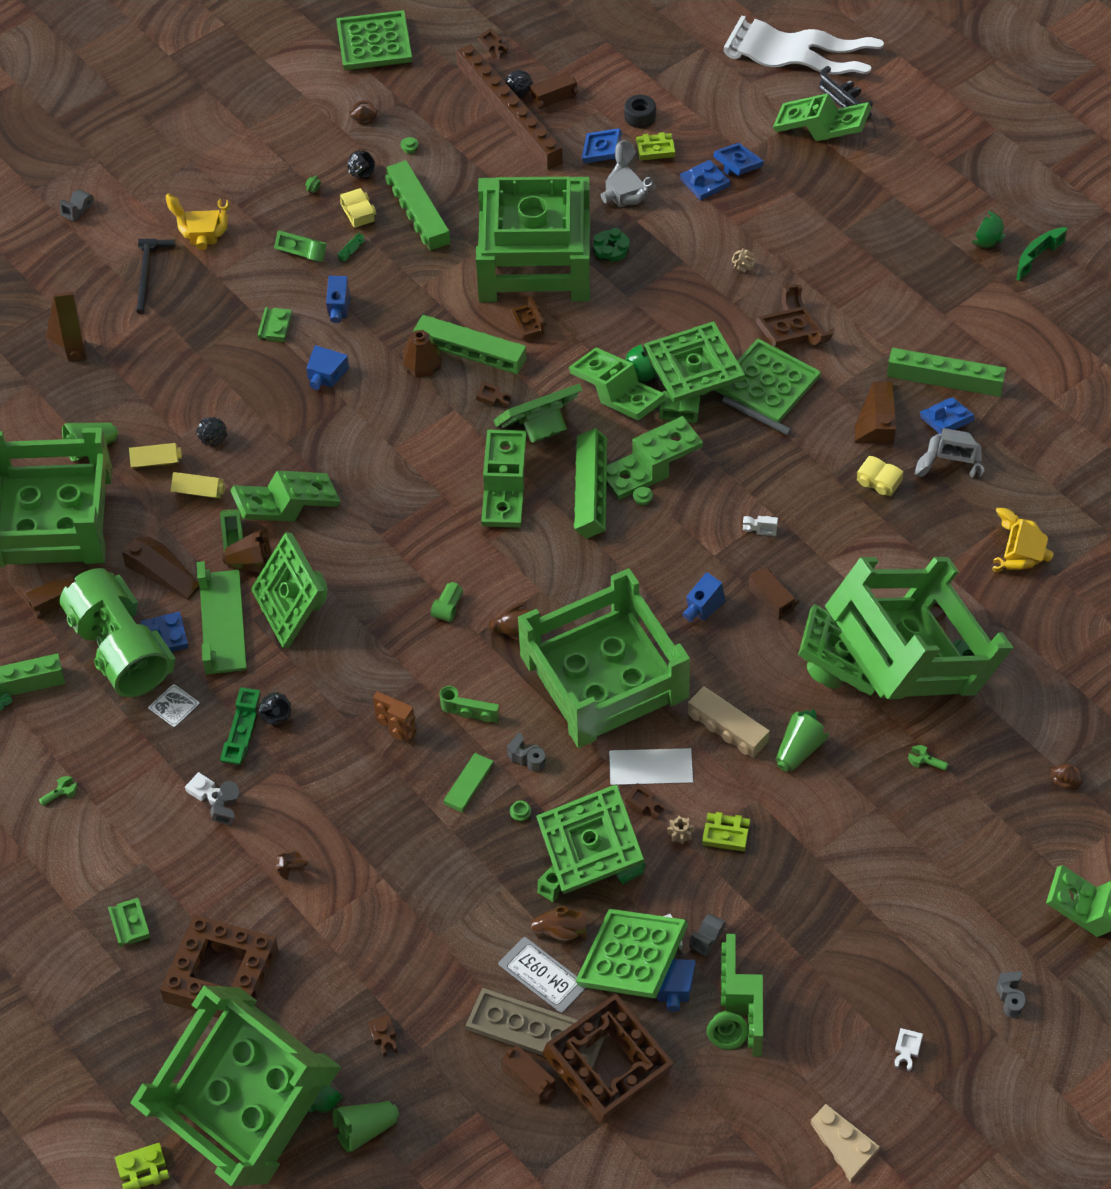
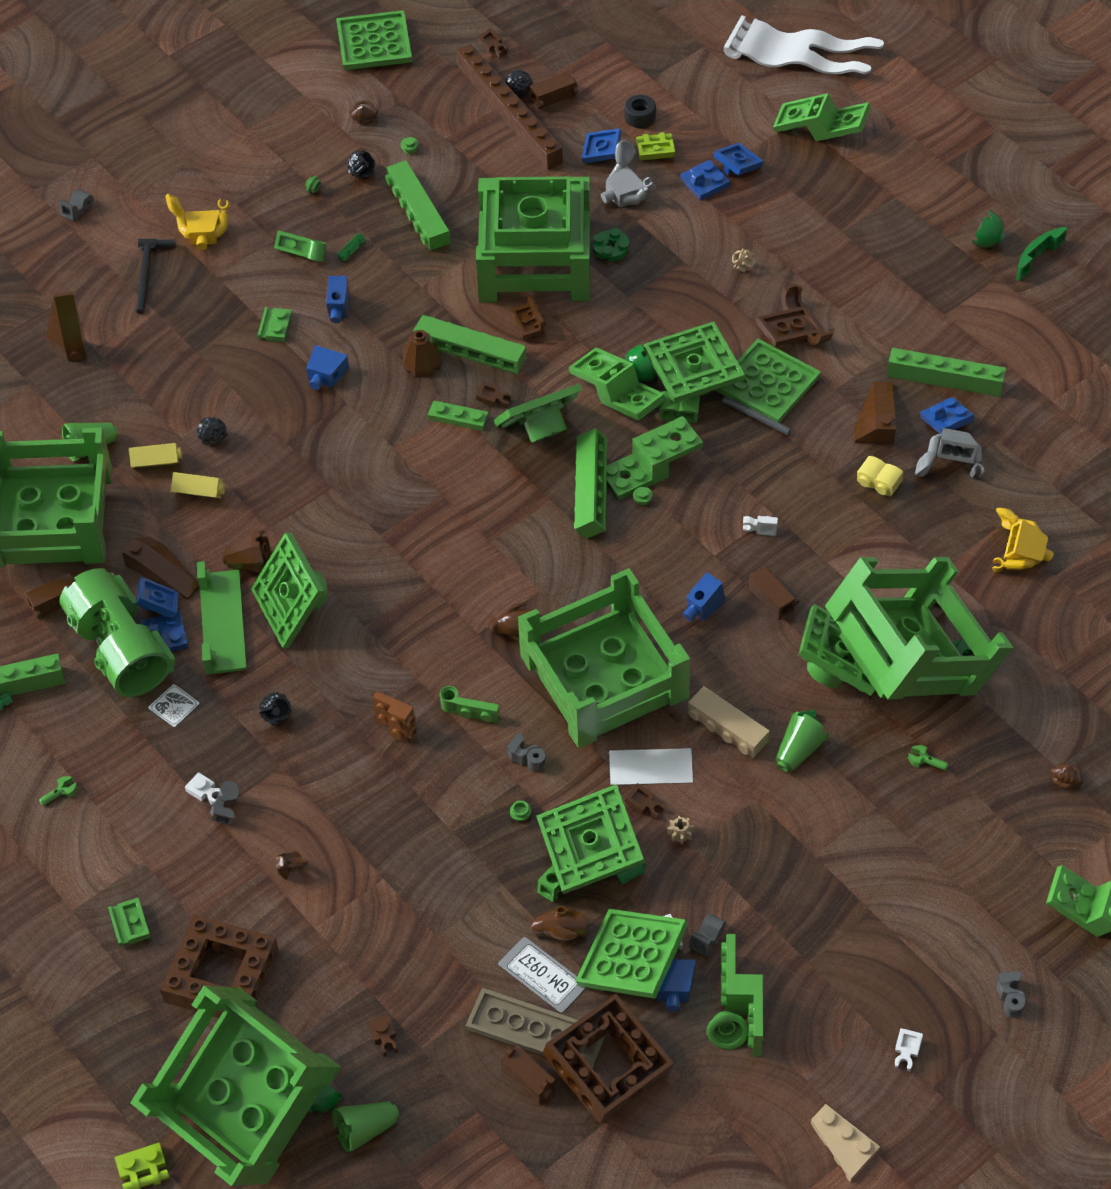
bright green slope [220,509,244,552] -> none
green slope [220,687,261,765] -> none
bright green bracket [230,471,341,522] -> none
light yellow brick [340,188,376,228] -> none
bright green piece [431,582,463,622] -> none
bright green tile [444,753,493,813] -> none
bright green bracket [481,430,527,528] -> none
lime plate [702,812,750,852] -> none
black piece [819,66,873,119] -> none
none -> blue hinge [136,577,179,619]
none -> bright green plate [428,400,489,431]

